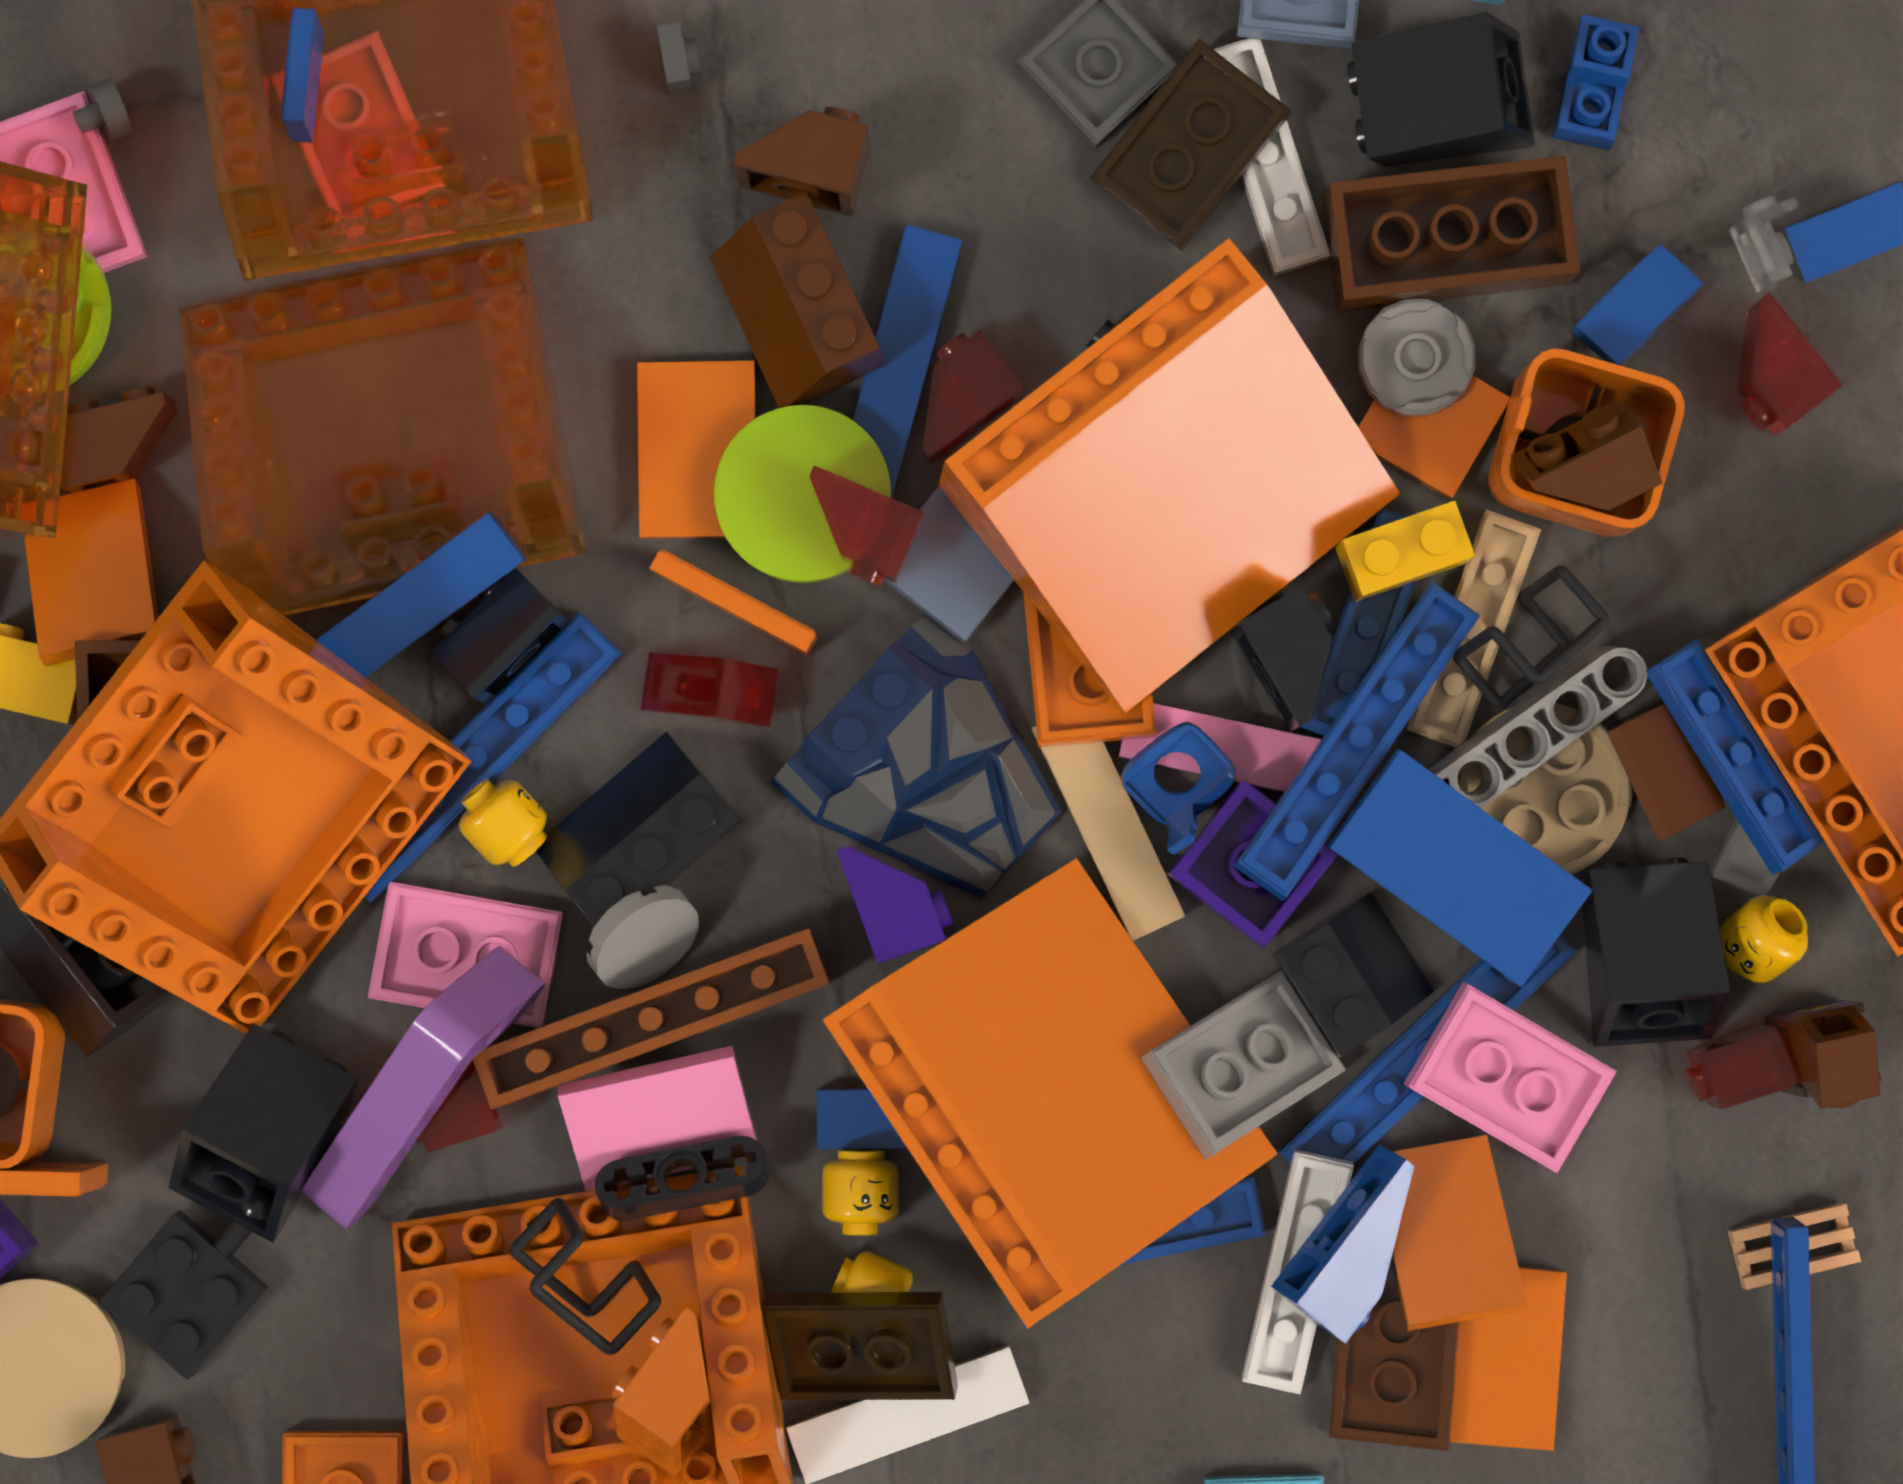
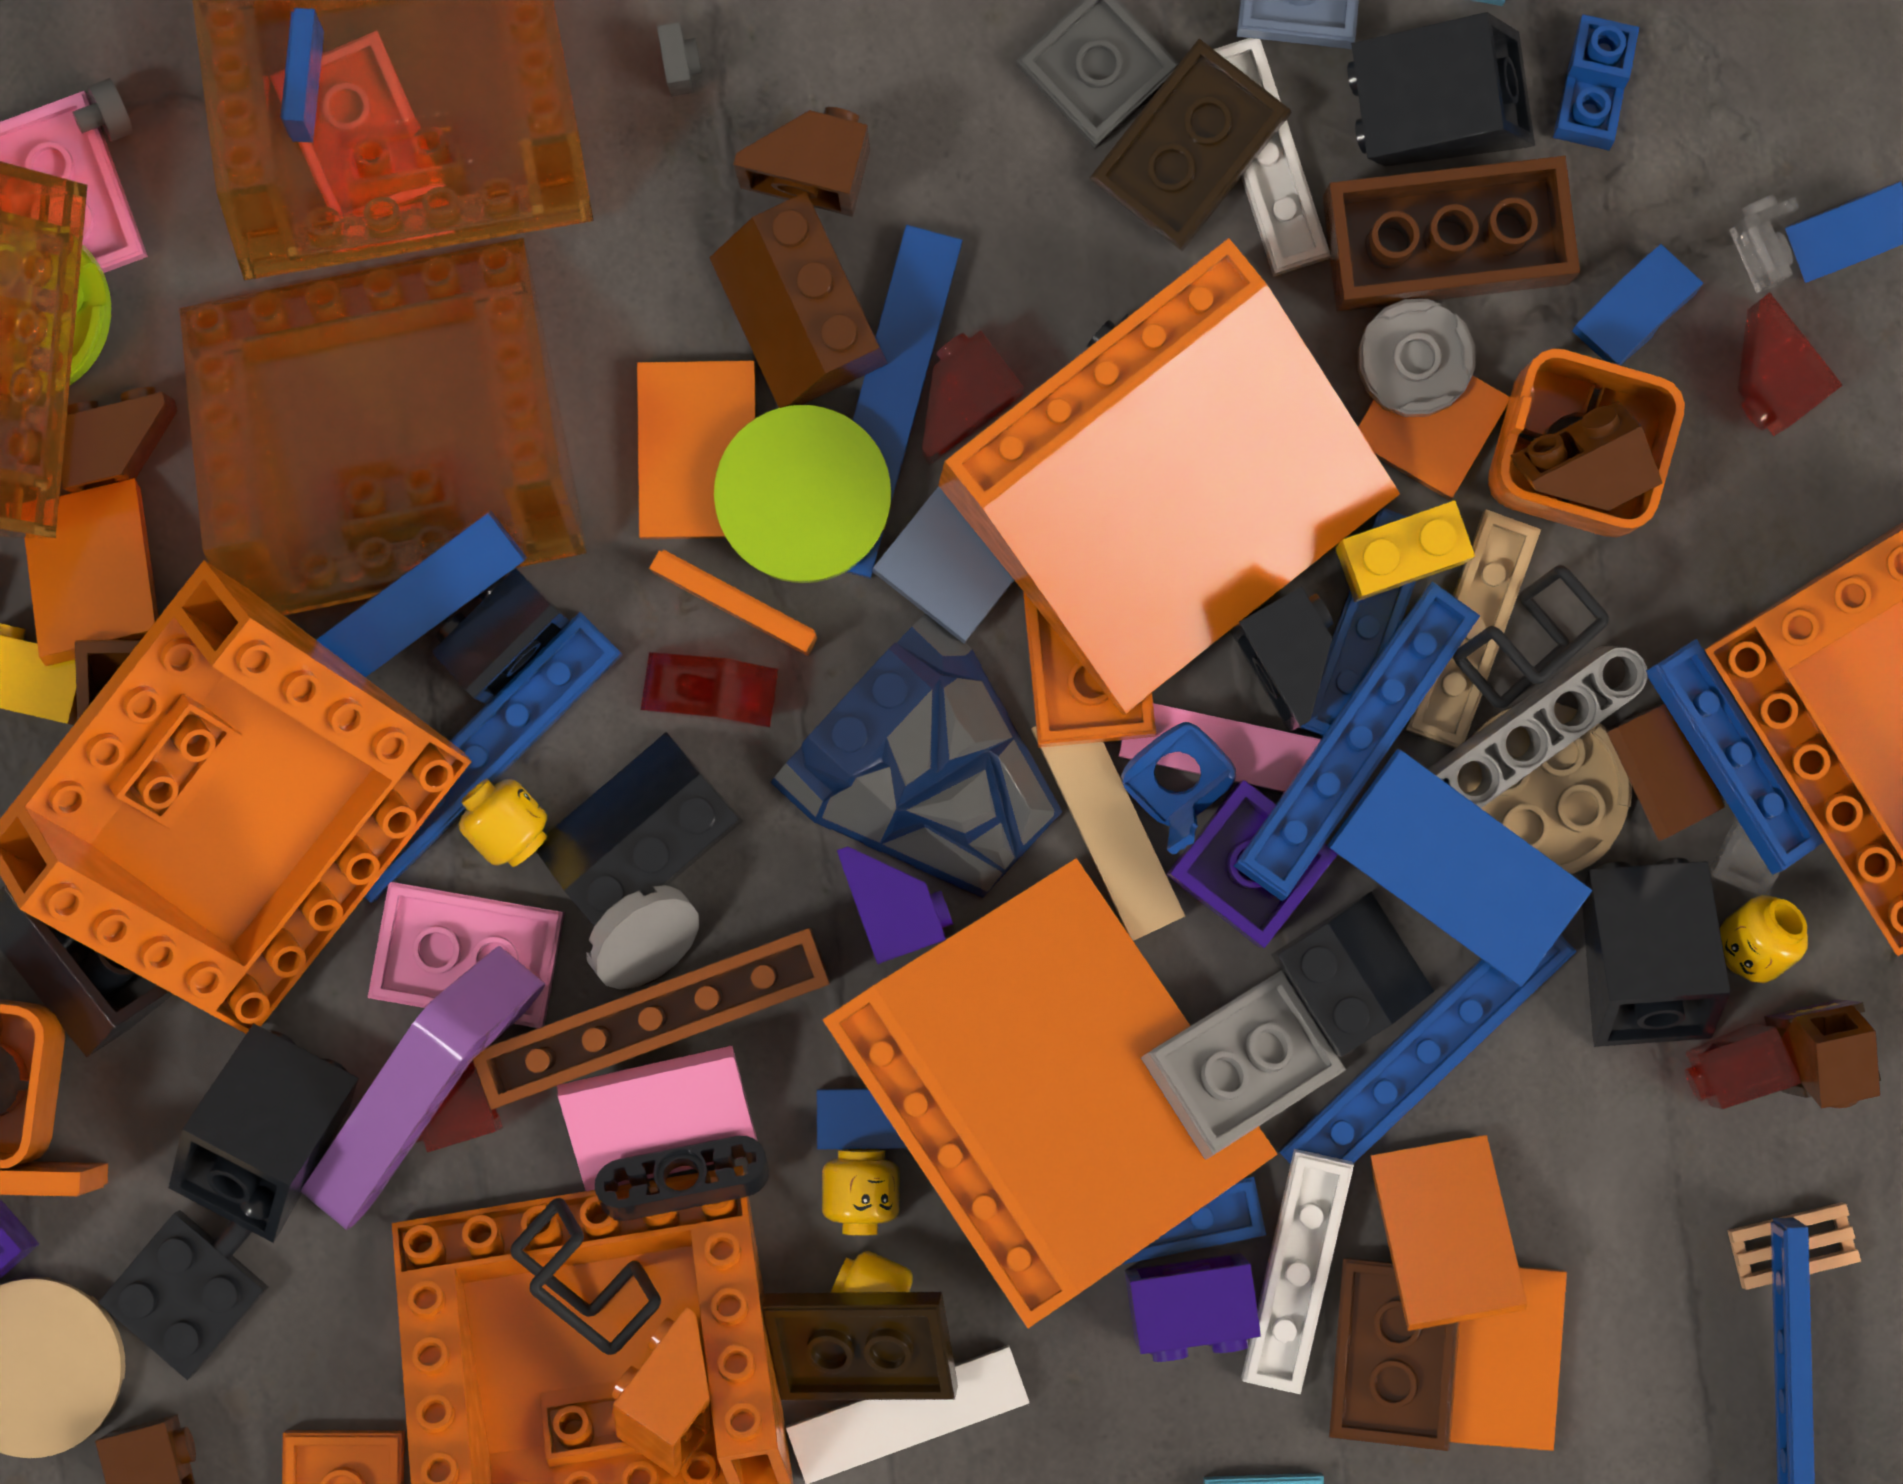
clear red slope [809,465,925,587] -> none
slope [1271,1144,1415,1344] -> none
bright pink tile [1403,982,1617,1173] -> none
none -> dark purple brick [1124,1253,1261,1362]

